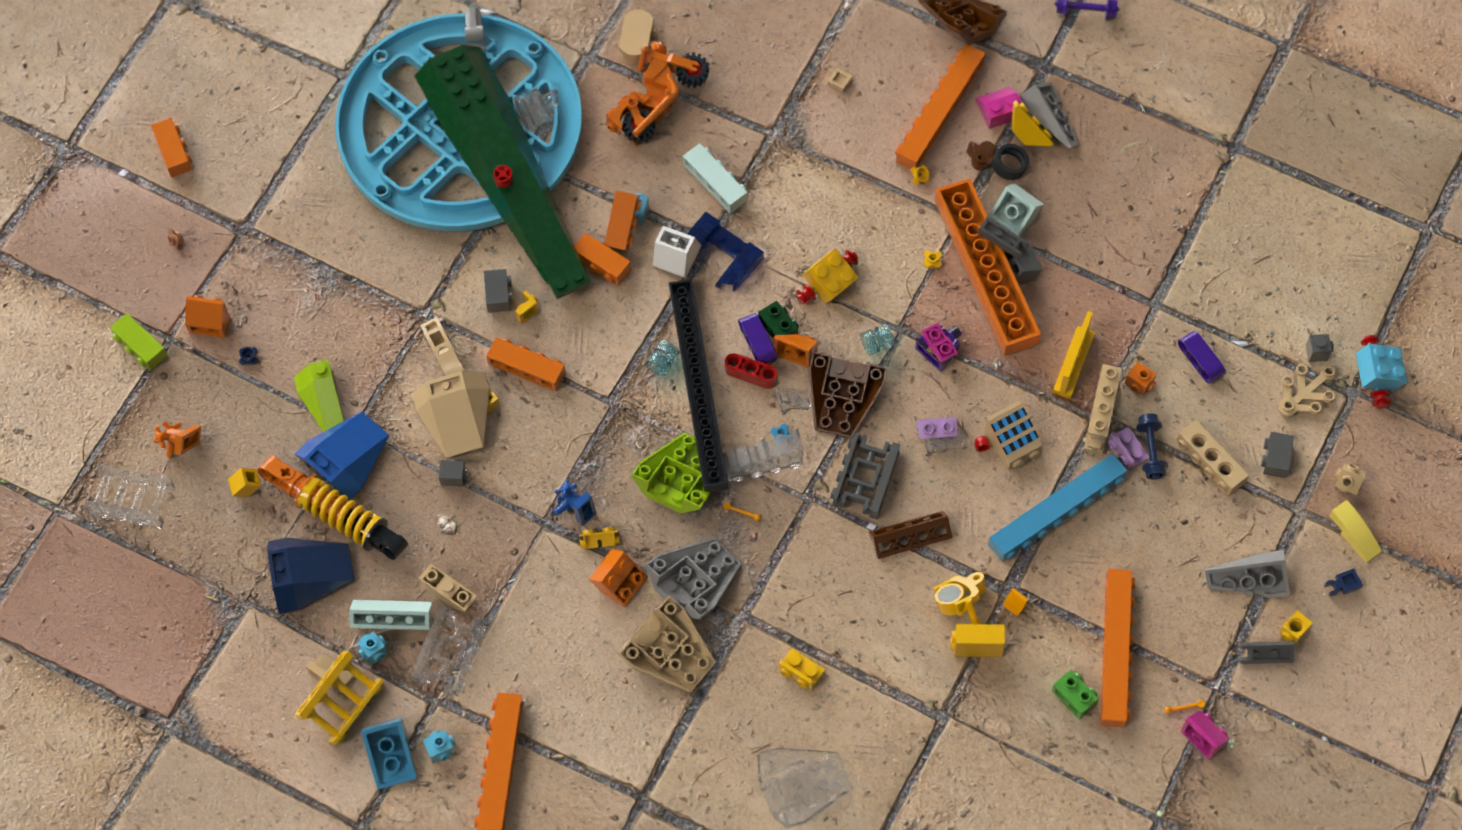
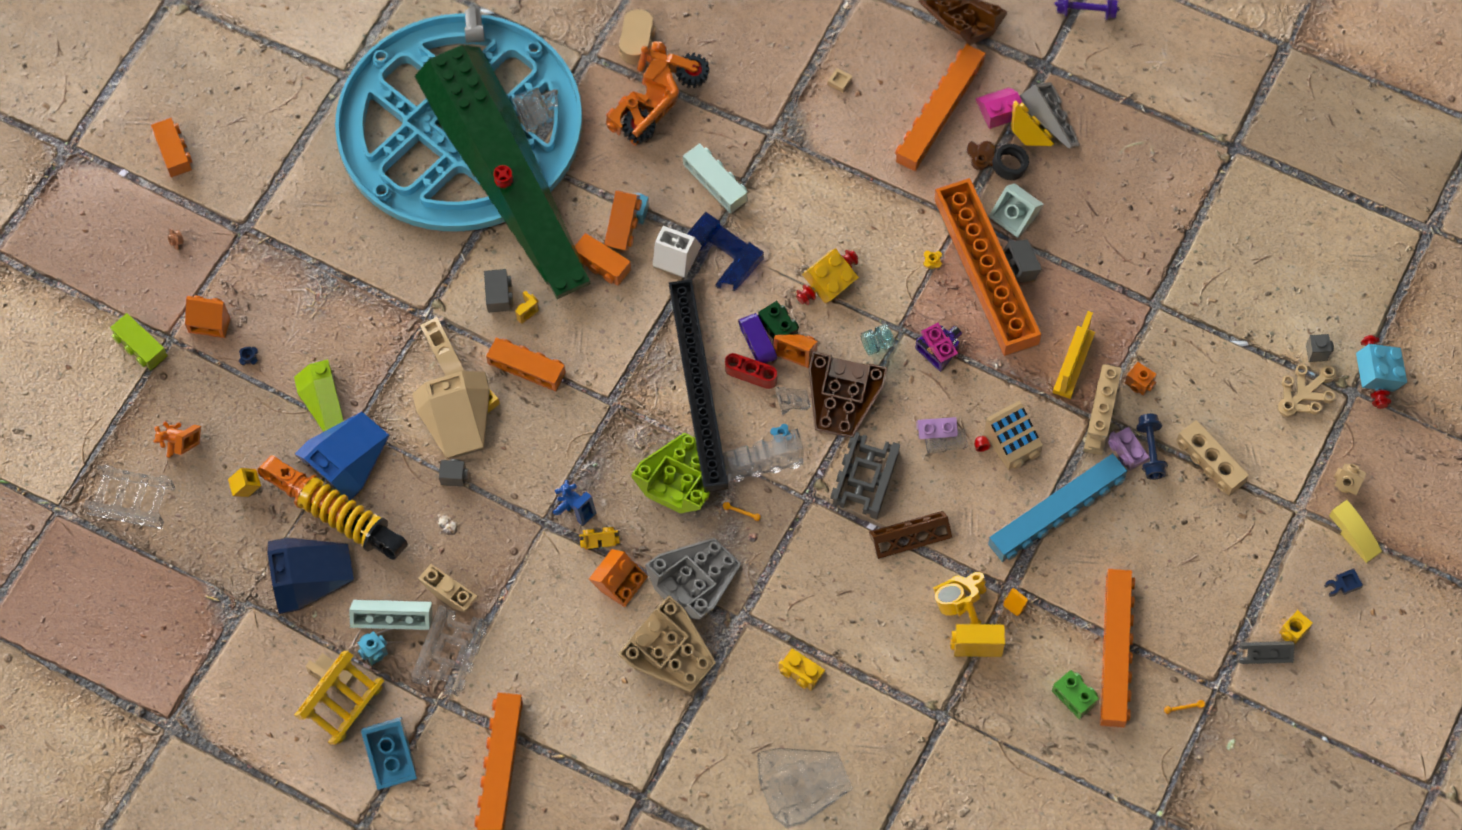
medium azure brick [423,730,456,763] -> none
clear light blue wheel [646,340,680,376] -> none
yellow plate [910,165,929,185] -> none
dark grey hinge [977,217,1029,259] -> none
dark purple beam [1178,331,1226,384] -> none
dark pink slope [1180,710,1229,761] -> none
light grey wedge [1205,550,1290,598] -> none
dark grey brick [1261,432,1294,478] -> none

